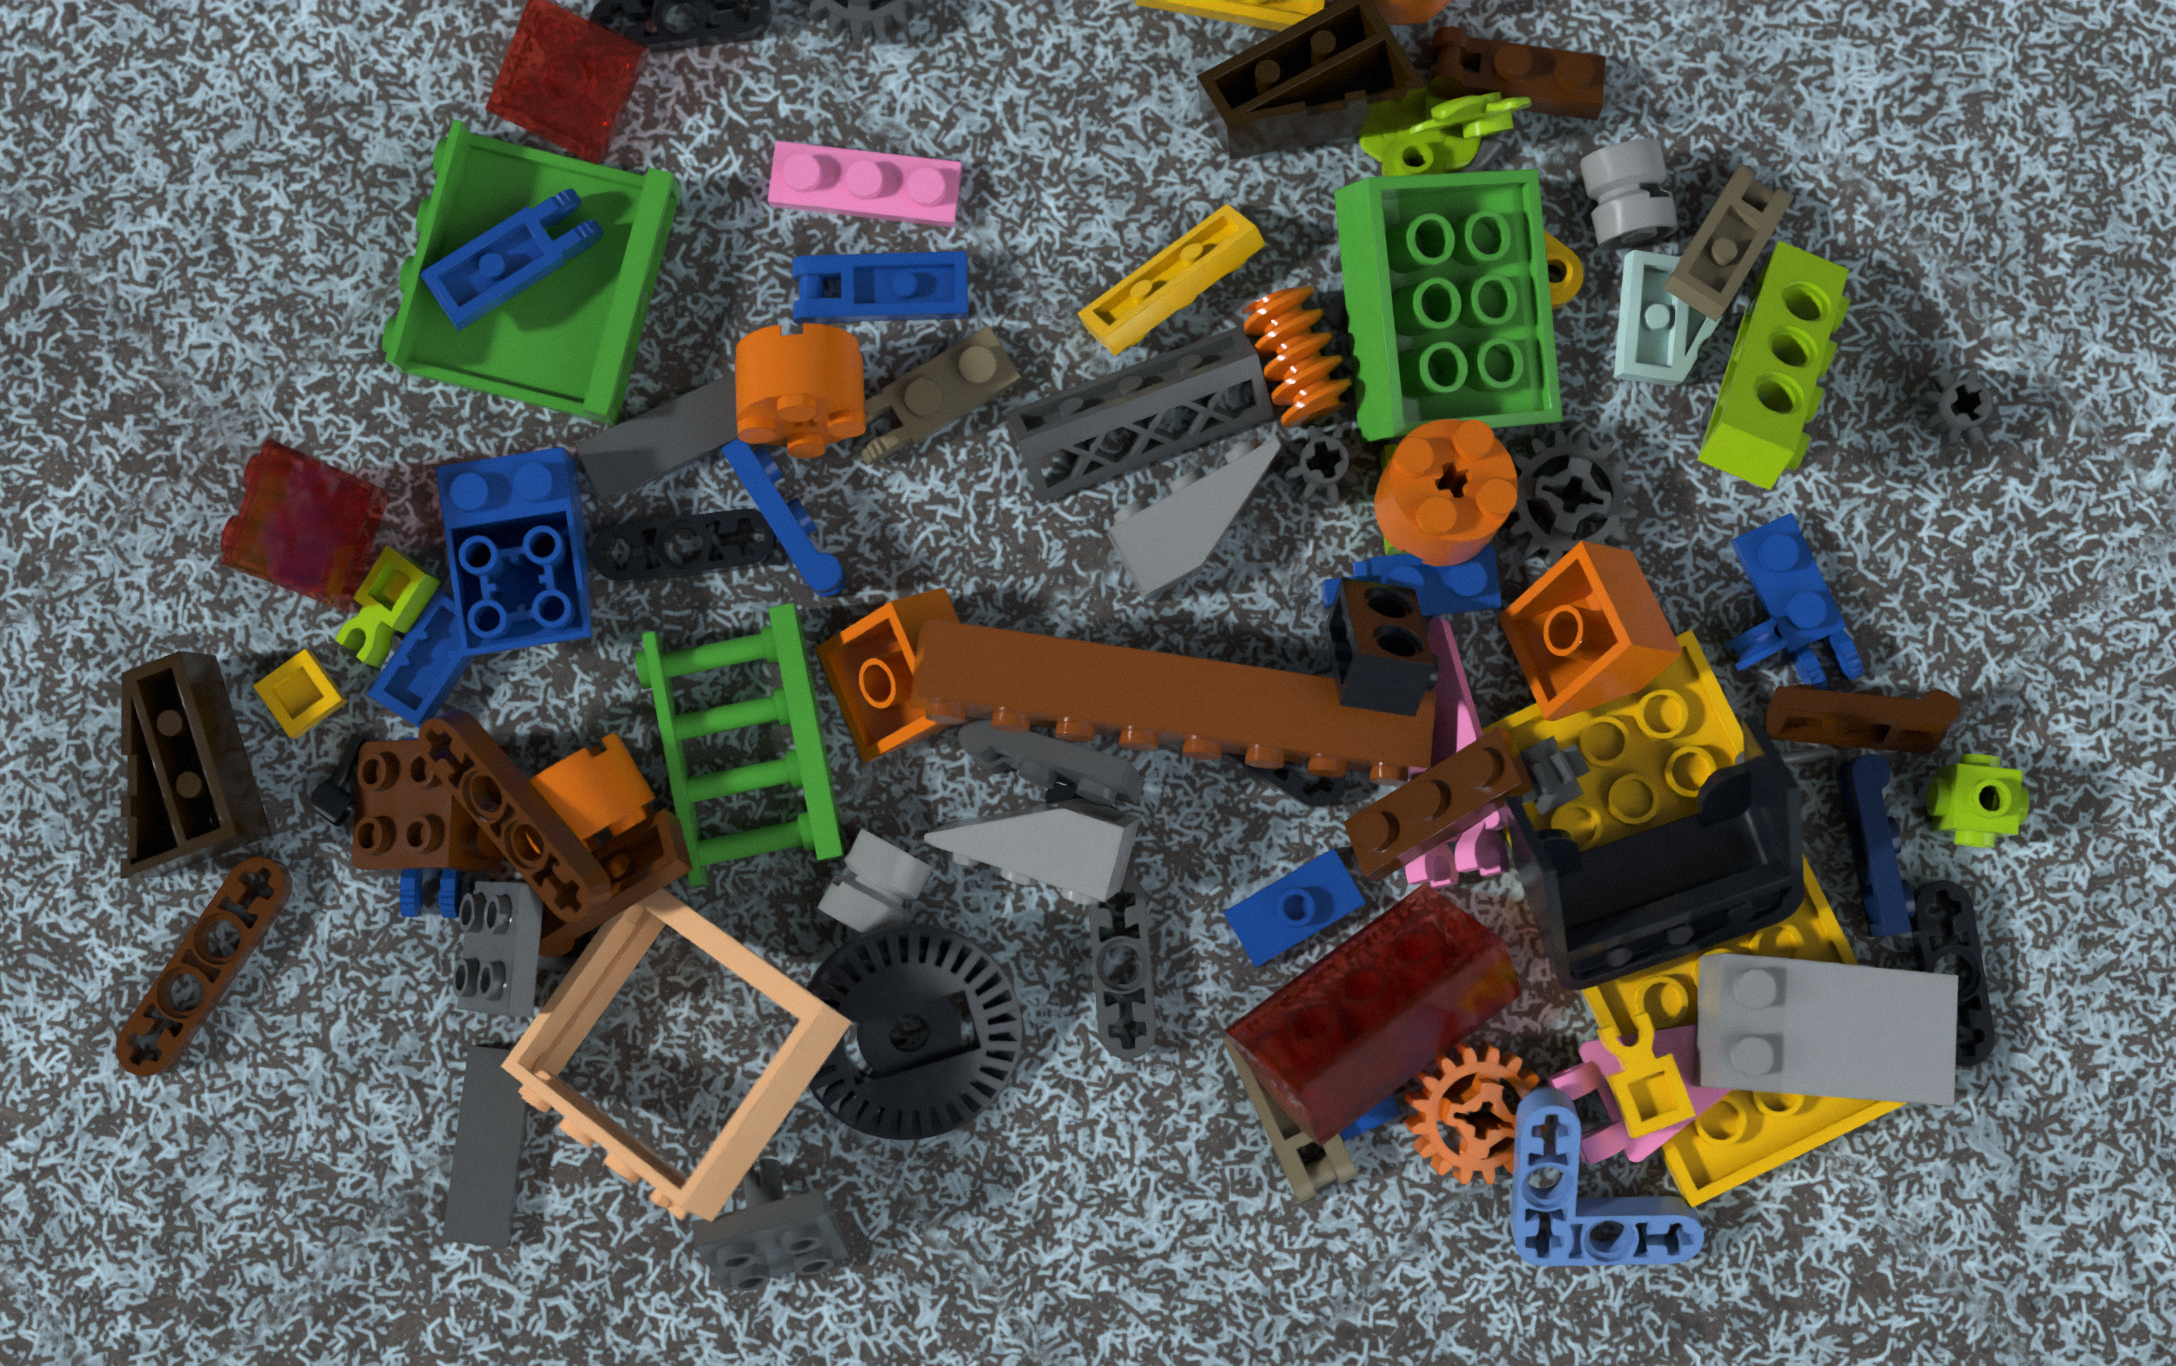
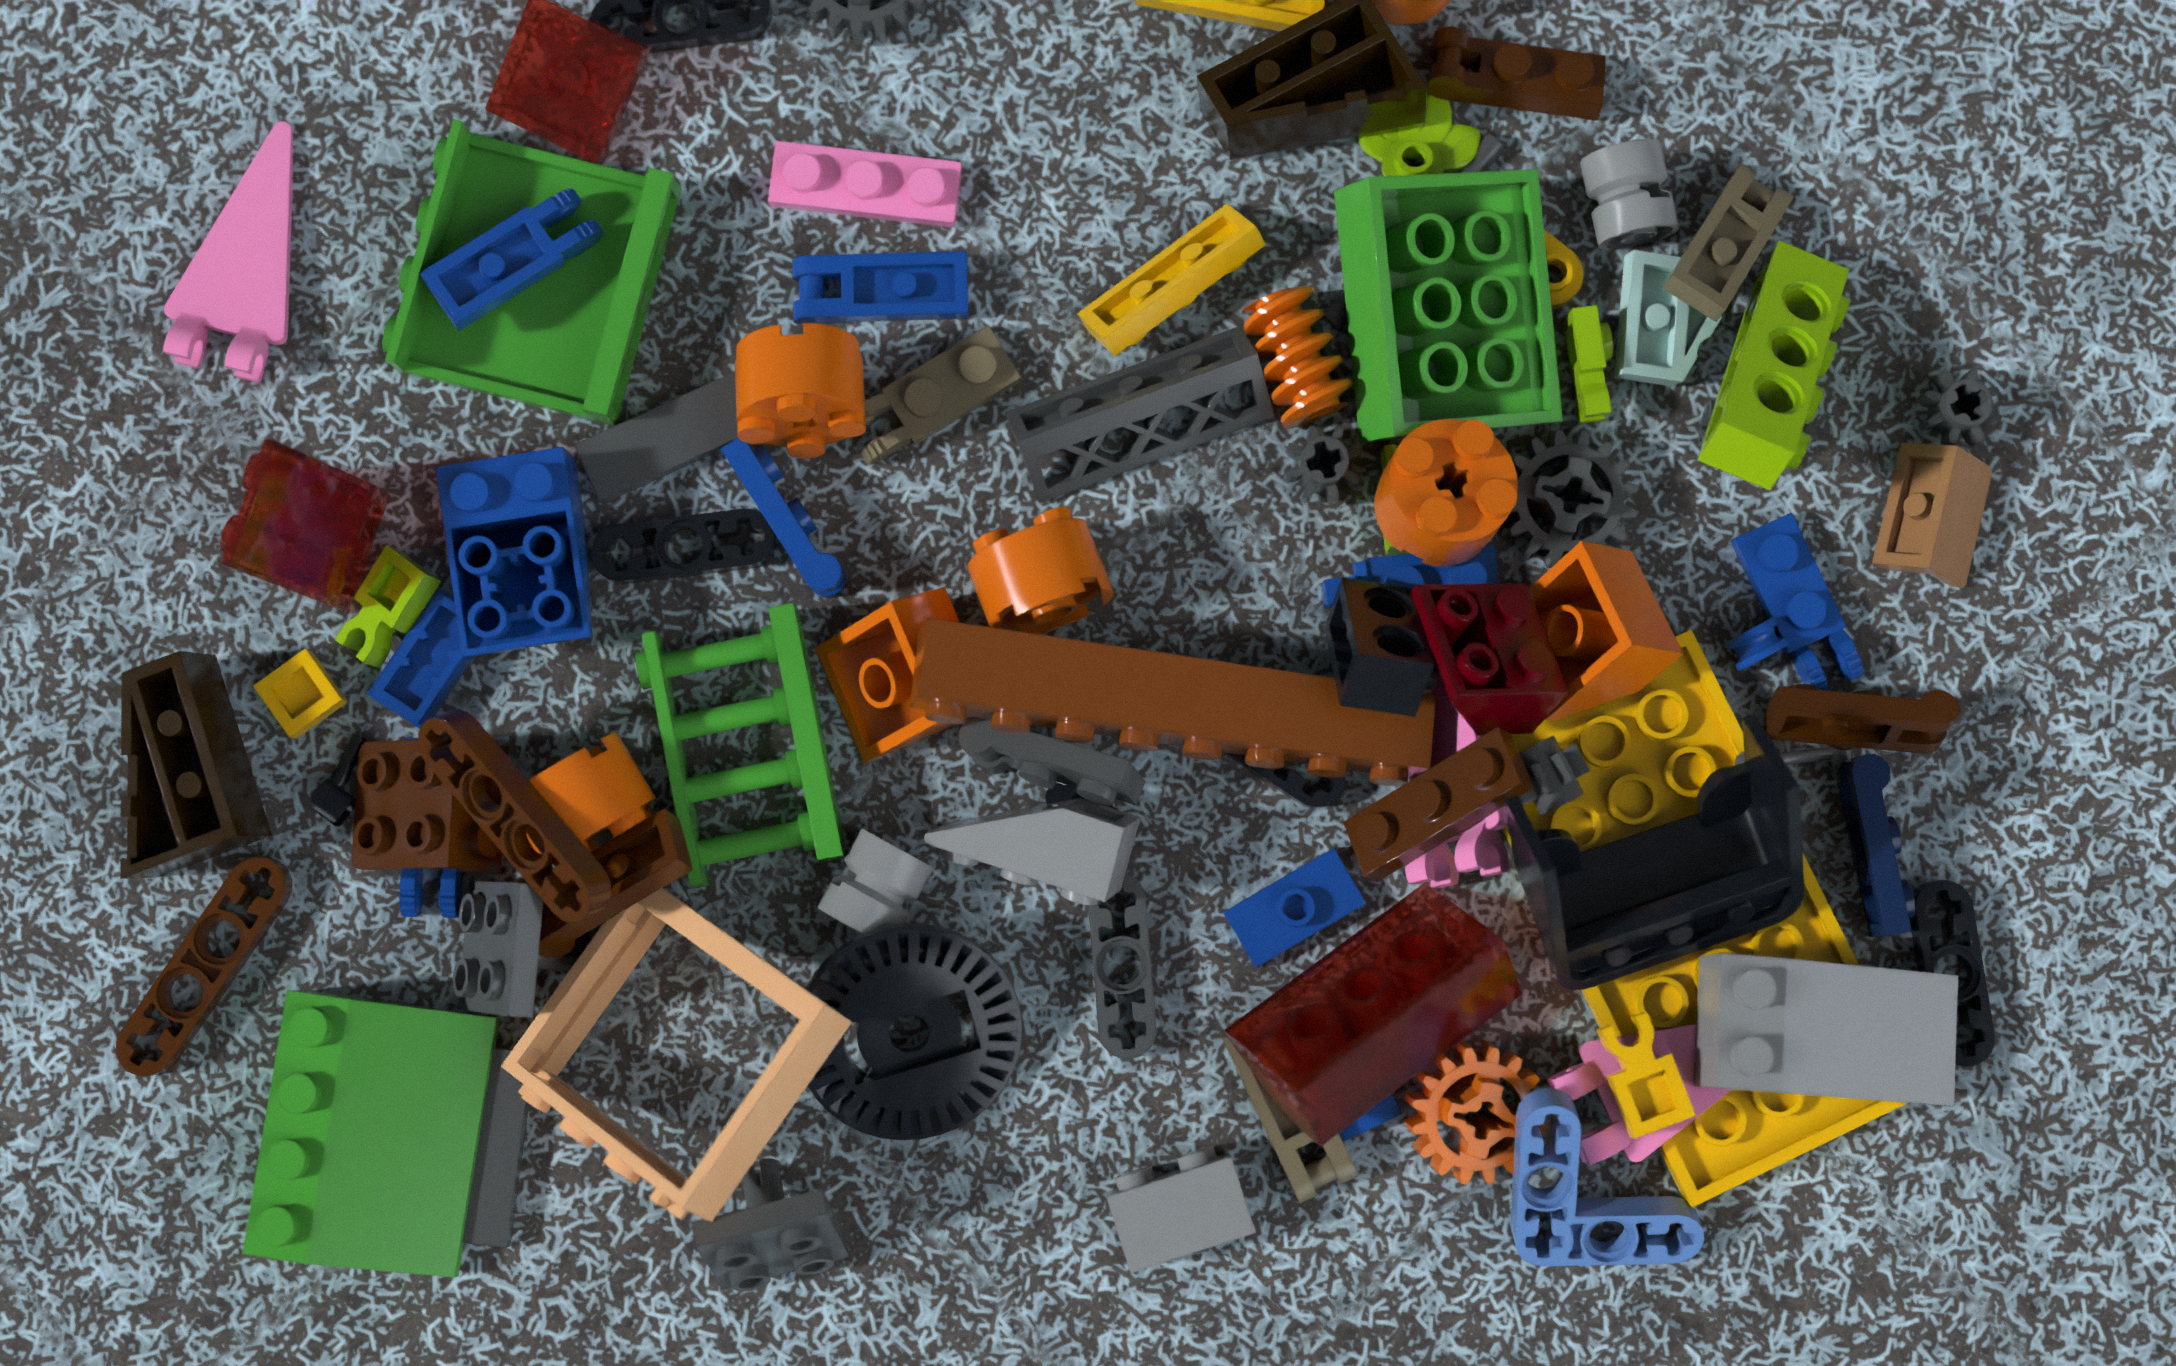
light grey slope [1108,437,1281,603] -> none
lime plate [1409,92,1532,140] -> none
lime brick [1926,754,2029,848] -> none
none -> bright pink flag [163,121,293,383]
none -> bright green slope [242,990,500,1278]
none -> orange brick [967,506,1114,635]
none -> light grey brick [1106,1146,1256,1274]
none -> dark red slope [1411,584,1569,736]
none -> lime plate [1562,305,1613,425]
none -> medium nougat panel [1872,443,1992,588]

